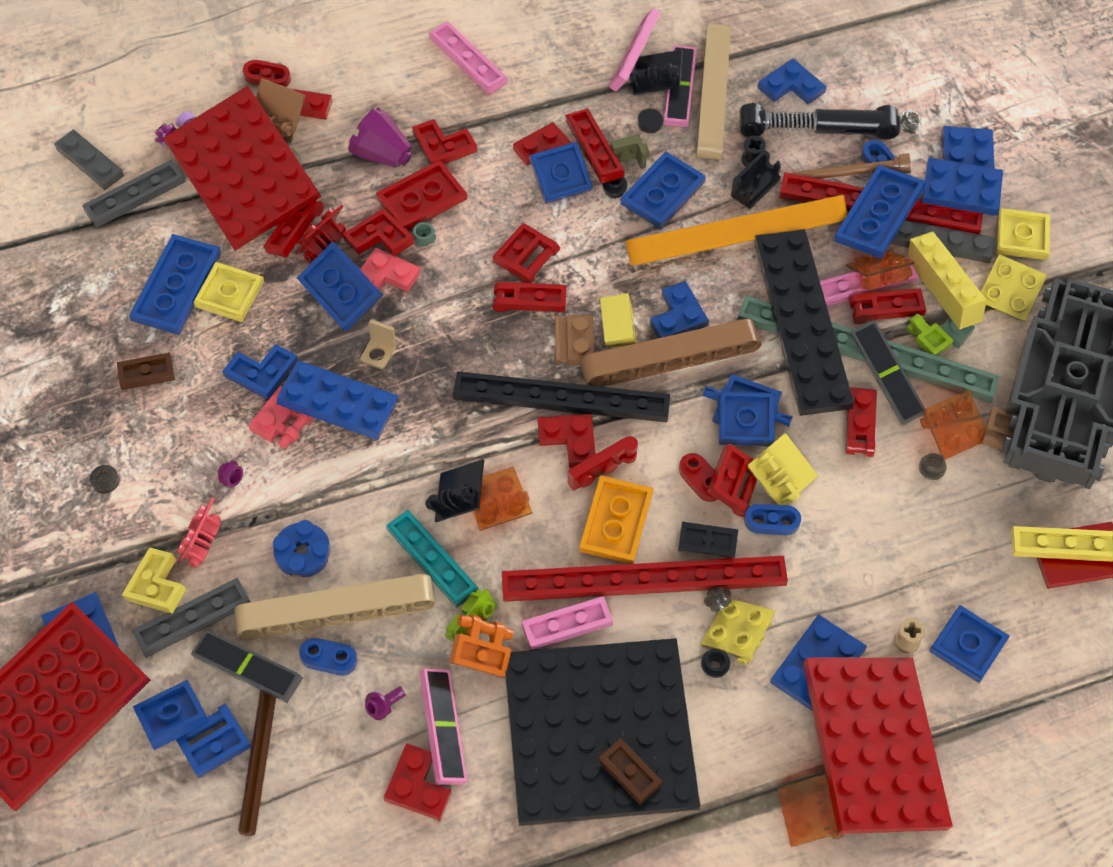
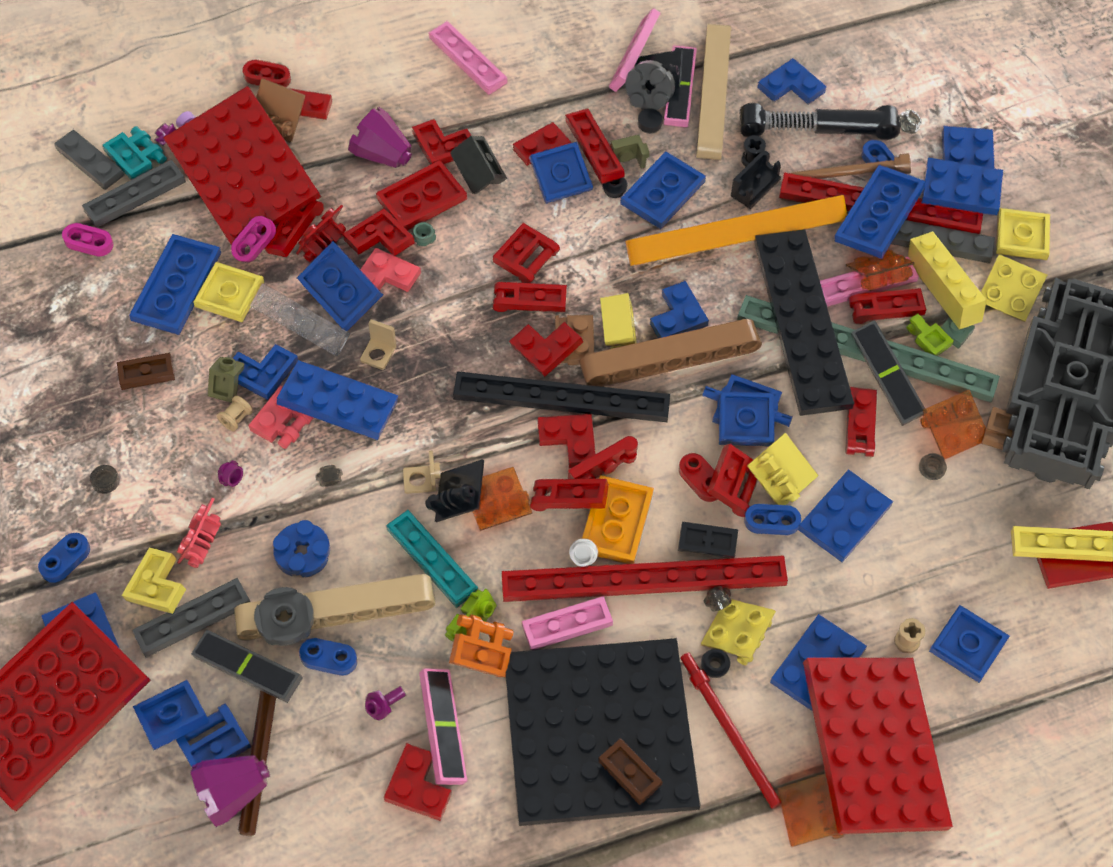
none -> blue plate [38,533,90,583]
none -> dark pink plate [62,223,114,257]
none -> teal plate [102,126,167,180]
none -> magenta cone [190,755,270,827]
none -> olive bracket [208,357,245,403]
none -> tan bush [217,396,253,432]
none -> dark pink plate [231,216,276,263]
none -> clear plate [250,283,351,356]
none -> dark grey plate [254,587,314,646]
none -> clear smoke plate [315,465,343,487]
none -> tan bracket [403,450,441,494]
none -> pearl dark grey panel [450,136,507,194]
none -> red plate [509,322,583,377]
none -> red plate [530,479,609,512]
none -> white plate [569,539,598,567]
none -> dark grey plate [625,60,675,110]
none -> red bar [680,652,782,809]
none -> blue plate [798,469,893,563]

